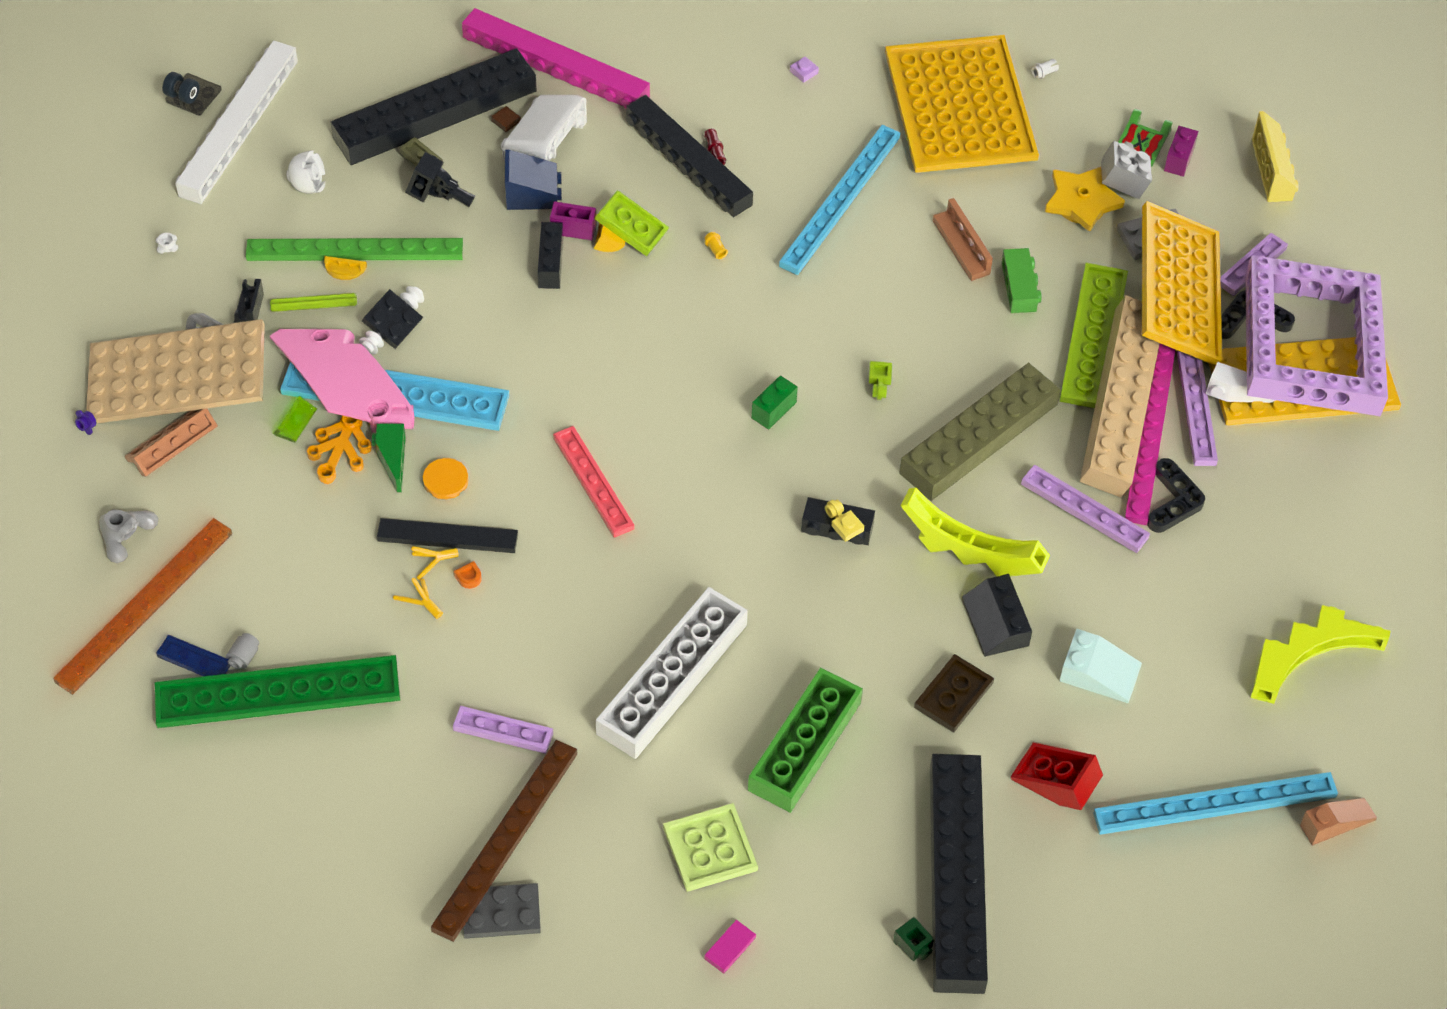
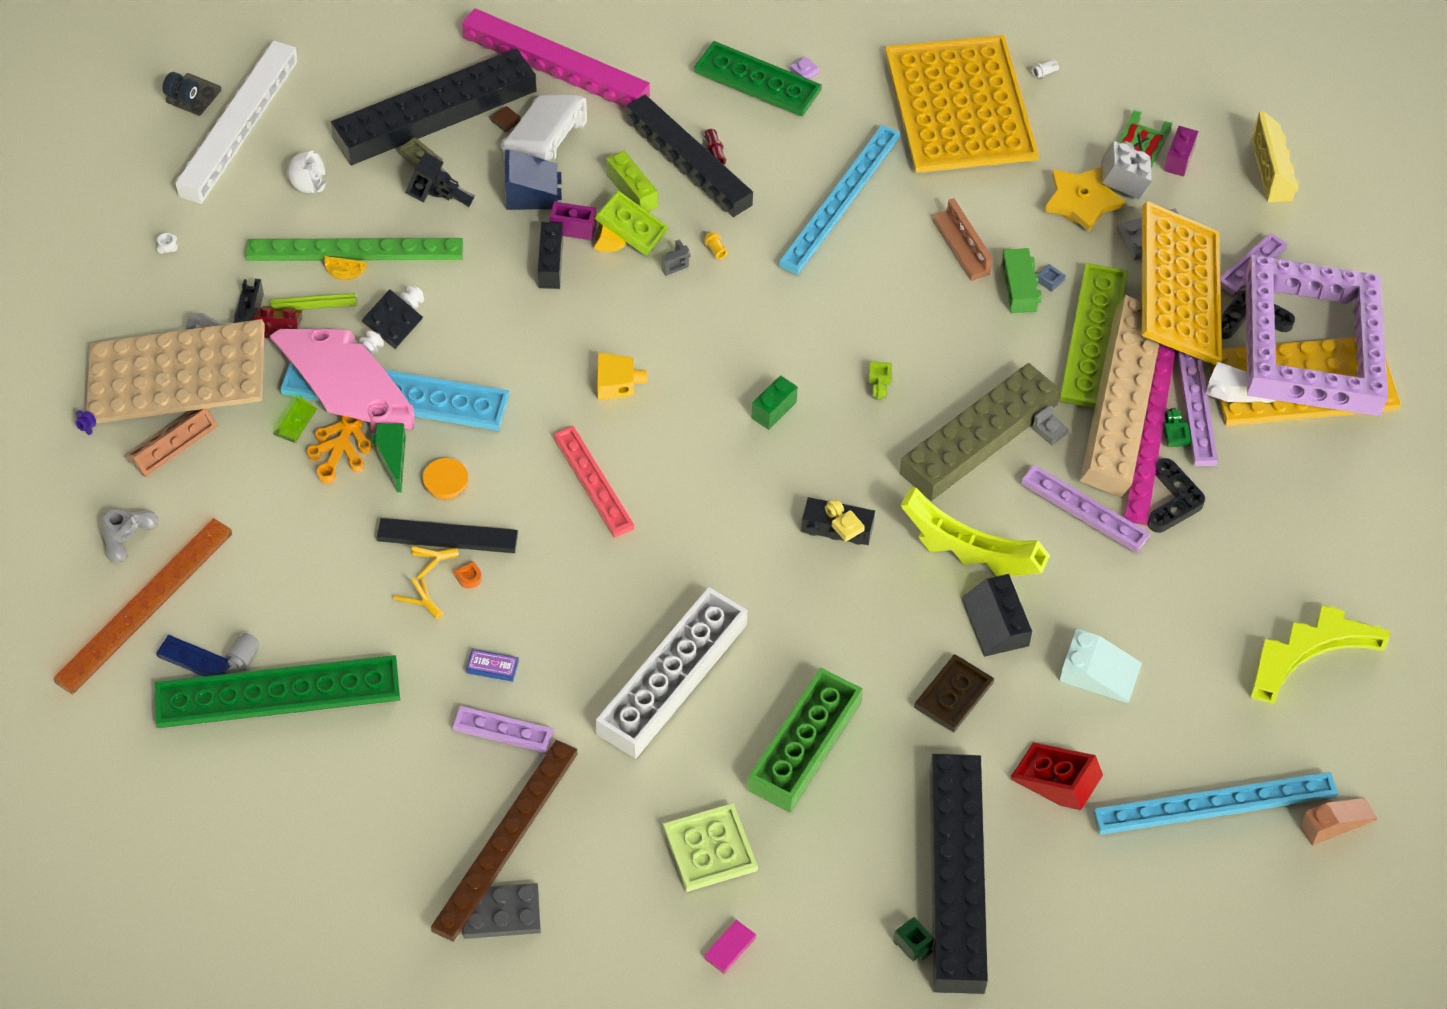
none -> dark red bracket [253,306,302,339]
none -> tile [466,649,519,682]
none -> yellow torso [597,353,647,400]
none -> lime brick [606,150,658,212]
none -> dark grey bracket [662,239,691,276]
none -> green plate [694,41,822,117]
none -> light grey bracket [1033,405,1068,446]
none -> sand blue tile [1037,264,1066,292]
none -> green plate [1164,408,1191,447]

